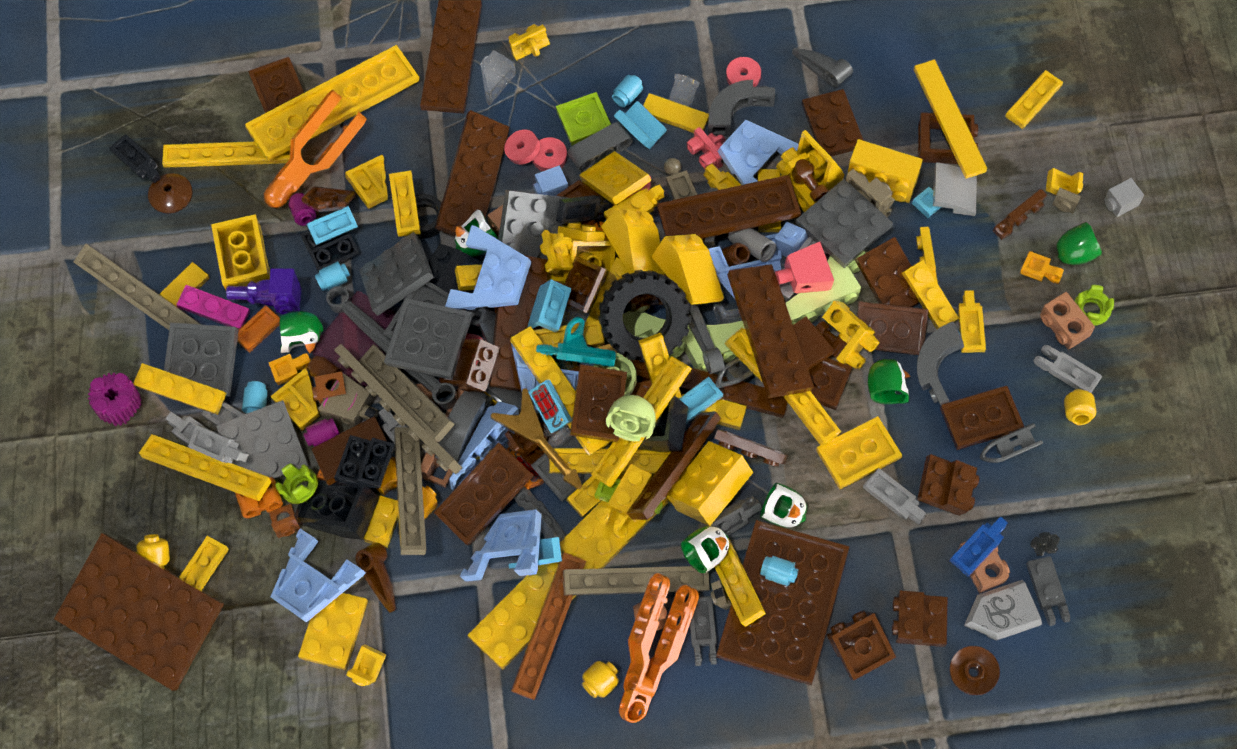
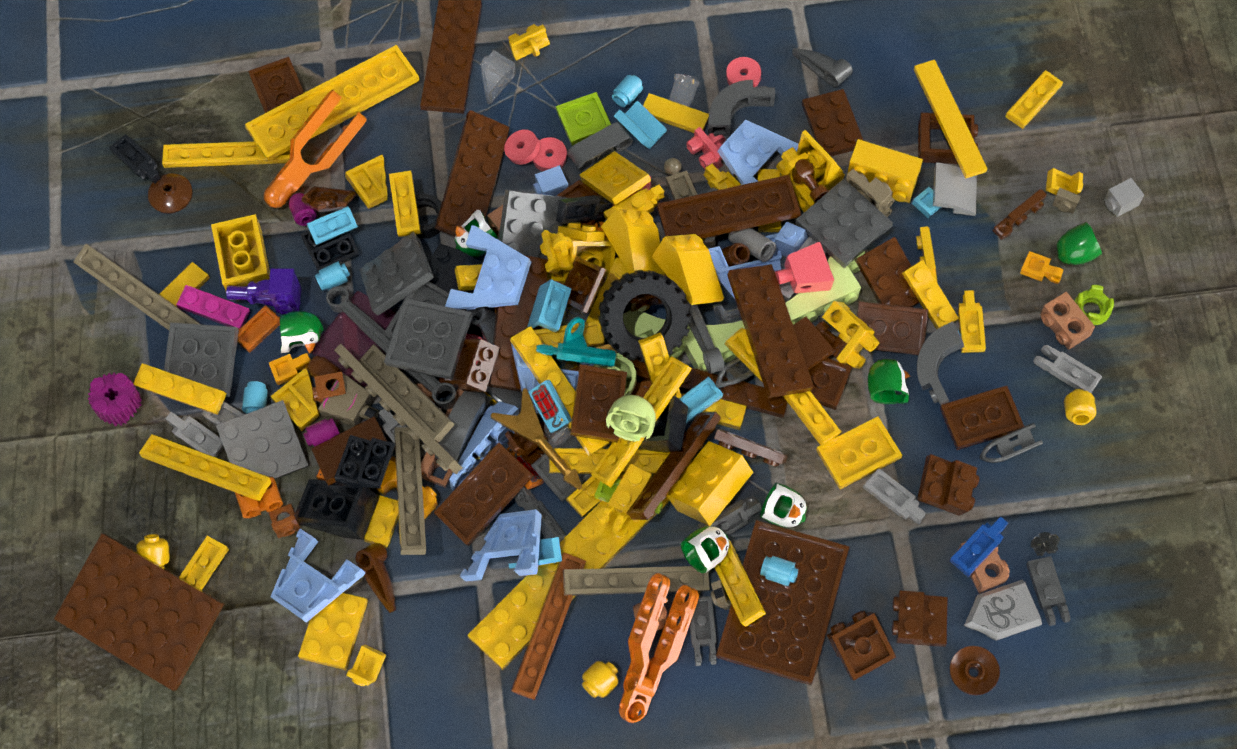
light grey hinge [188,425,249,464] -> none
lime piece [275,463,318,504] -> none

